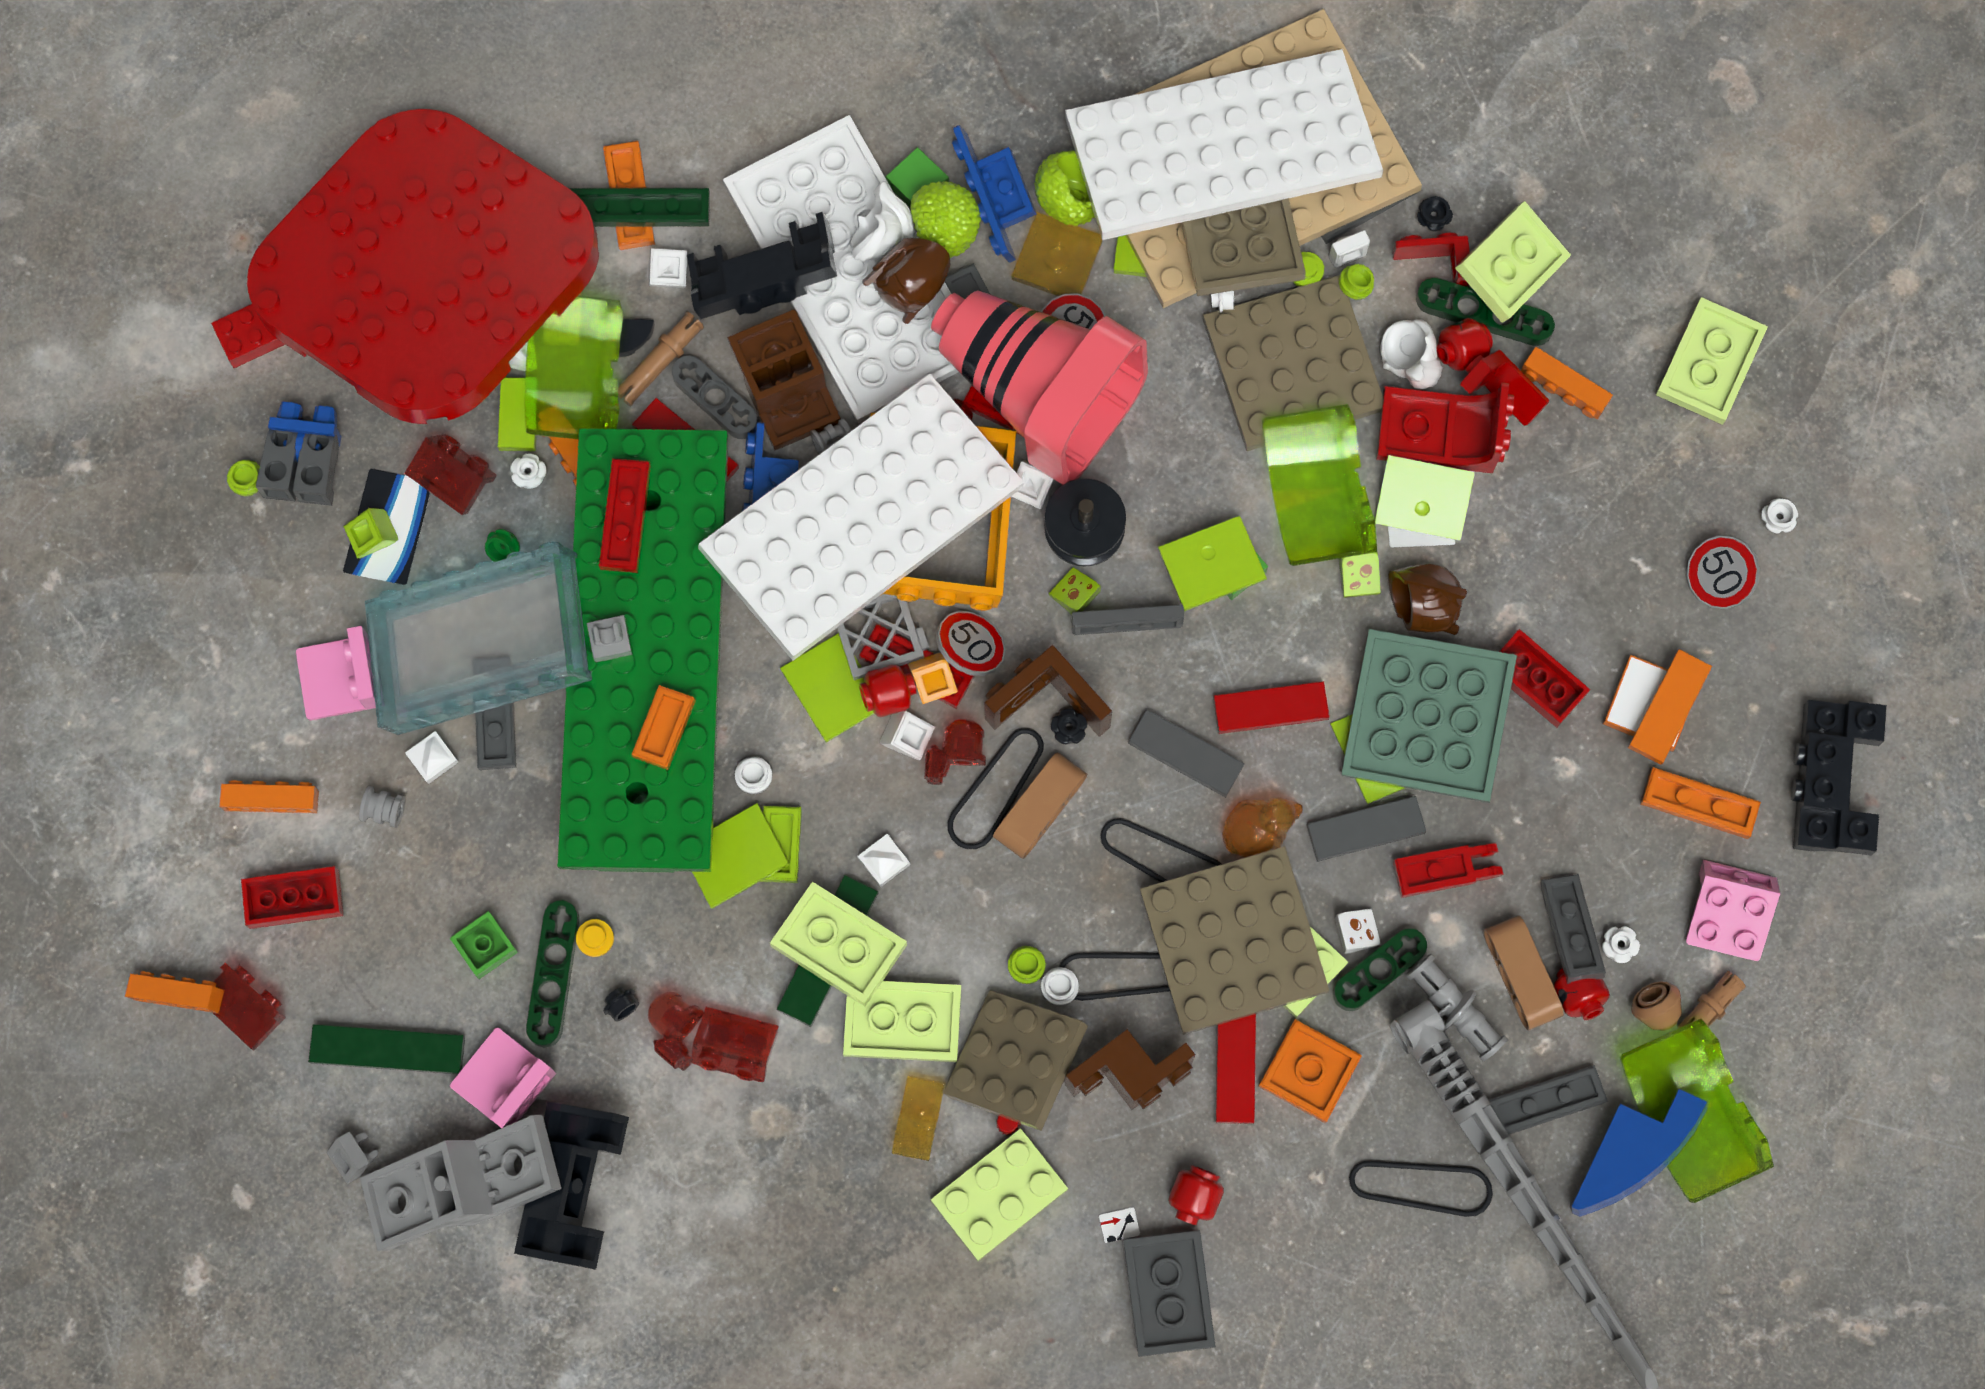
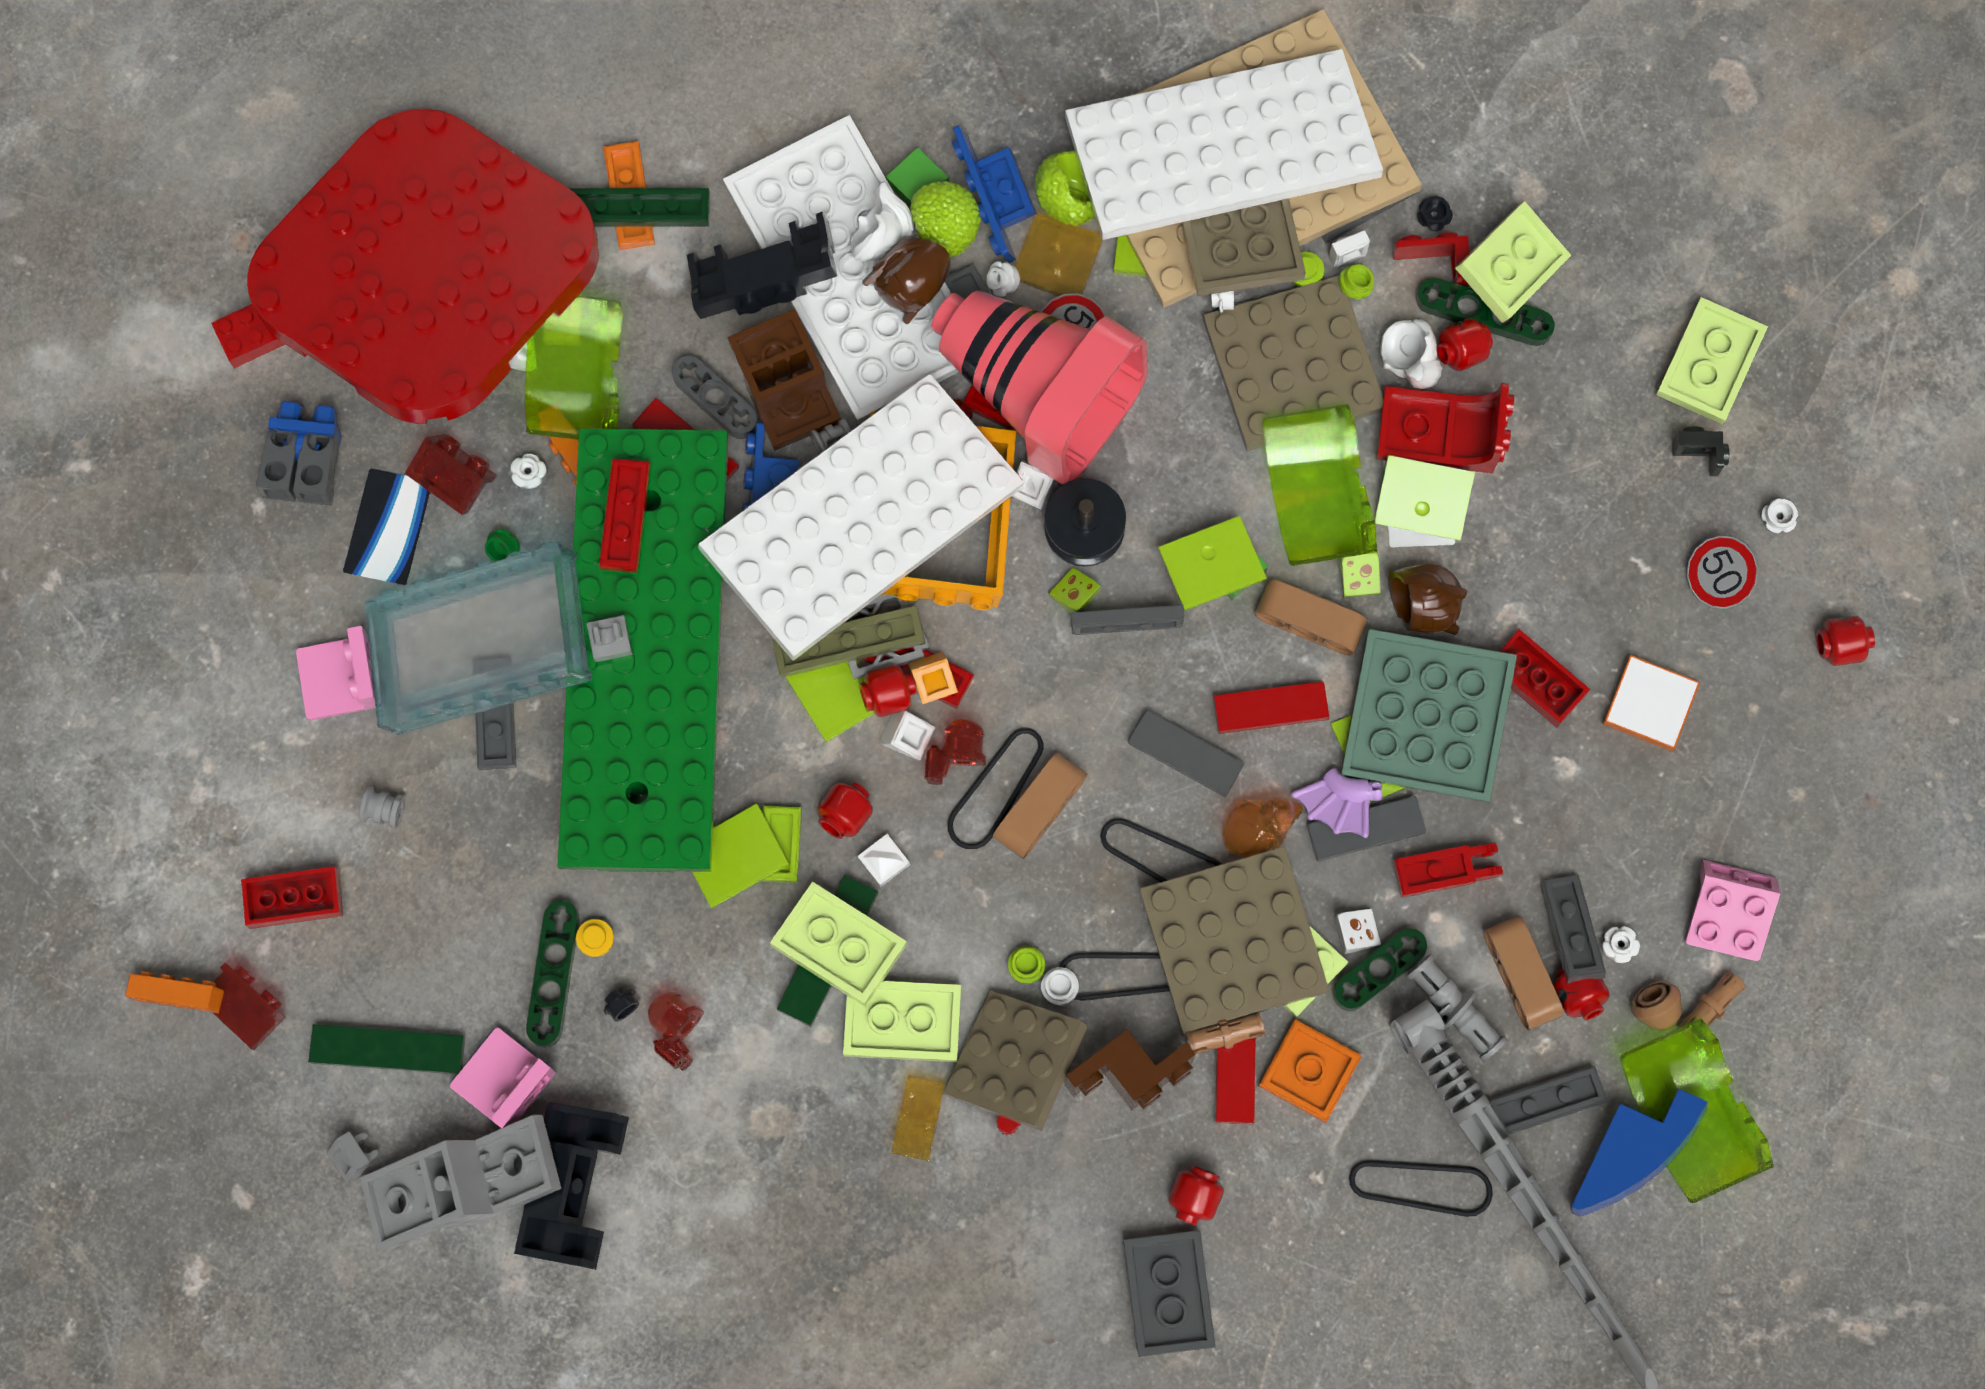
orange piece [219,780,319,813] -> none
lime plate [227,460,260,496] -> none
lime slope [343,508,398,558] -> none
white tile [405,731,458,784] -> none
bright green piece [450,911,518,980] -> none
lime tile [498,378,539,451] -> none
medium nougat pin [614,312,704,407] -> none
black tile [616,319,655,357] -> none
orange tile [631,685,696,770] -> none
white tile [649,248,687,288] -> none
clear red bracket [691,1006,779,1082] -> none
white plate [735,757,772,794] -> none
yellowish green plate [931,1128,1068,1261] -> none
piece [936,611,1006,676] -> none
reddish brown bracket [984,645,1112,737] -> none
black plate [1051,709,1088,745] -> none
white sticker [1099,1208,1140,1243] -> none
red bracket [1460,350,1549,426] -> none
orange piece [1521,347,1613,420] -> none
orange tile [1628,649,1712,765] -> none
orange tile [1640,767,1761,839] -> none
black bracket [1791,700,1887,856] -> none
none -> olive plate [772,606,926,678]
none -> red head [817,782,873,839]
none -> white plate [986,261,1020,297]
none -> medium nougat pin [1185,1012,1265,1054]
none -> medium nougat beam [1254,580,1368,656]
none -> lavender arm [1291,768,1383,838]
none -> pearl dark grey bracket [1672,426,1730,476]
none -> red head [1816,616,1875,666]

